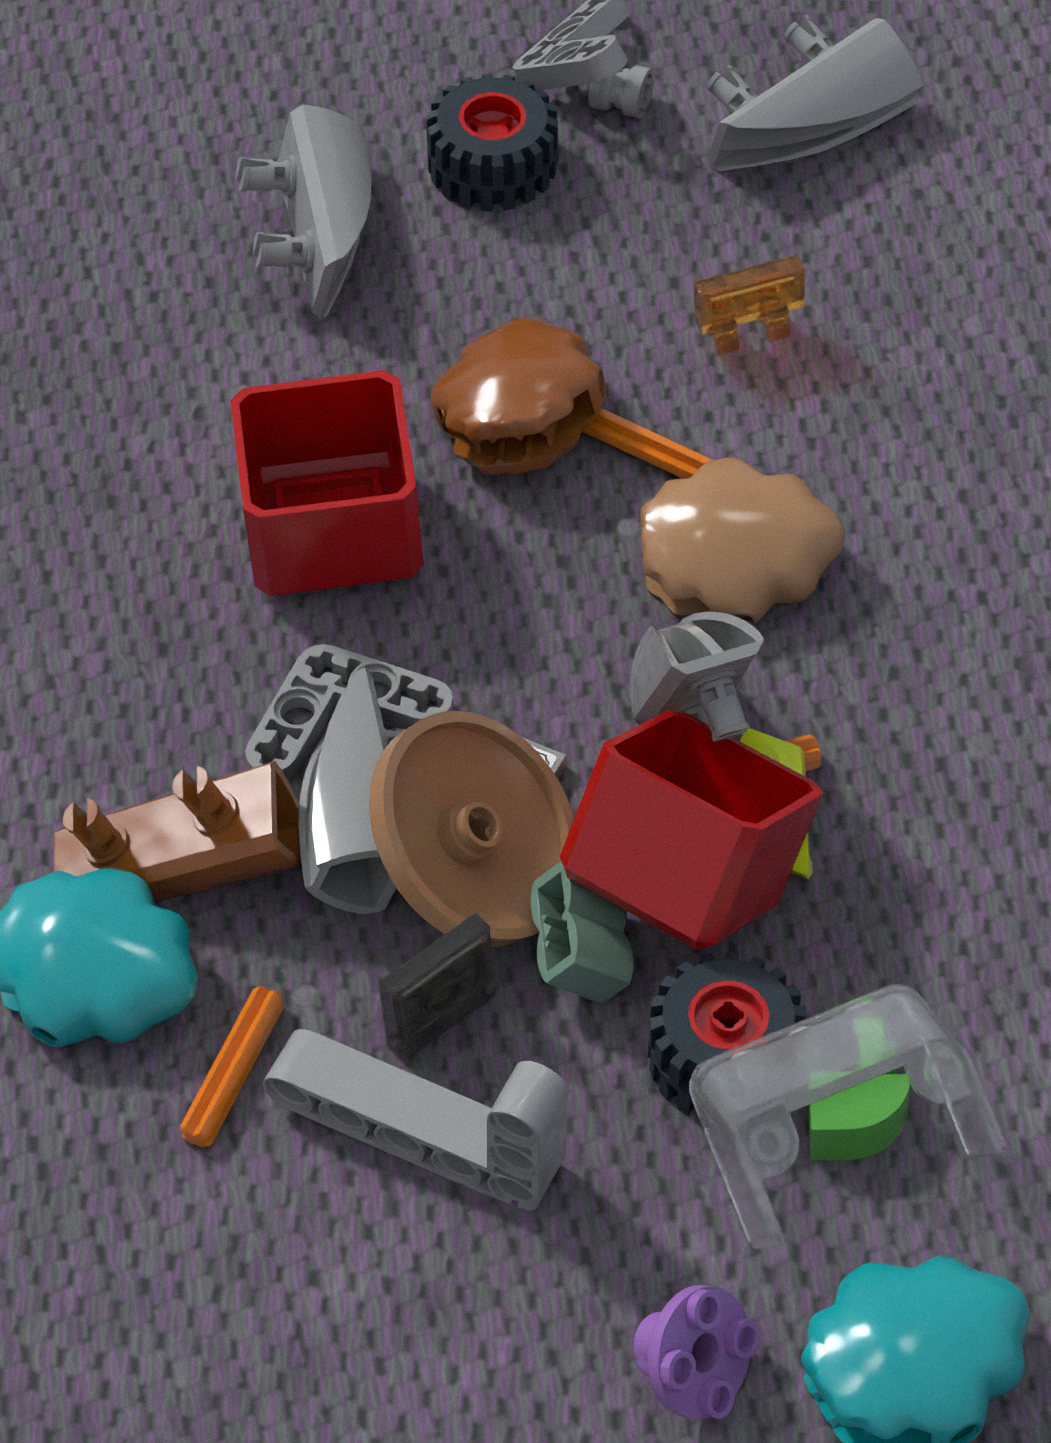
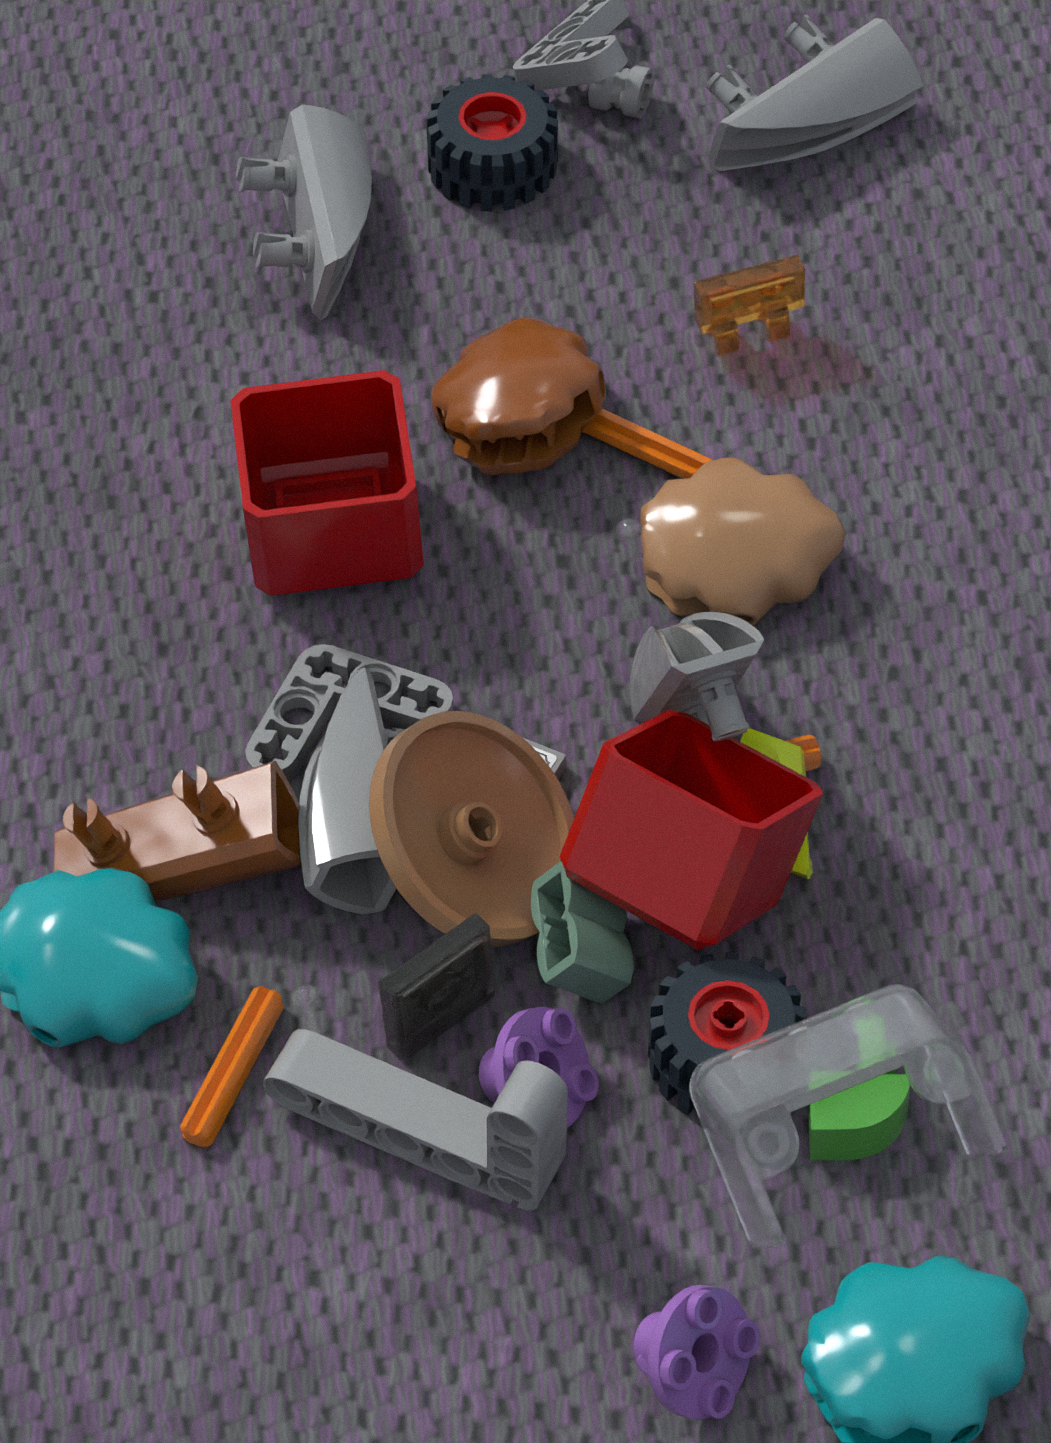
none -> medium lavender plate [479,1007,599,1128]

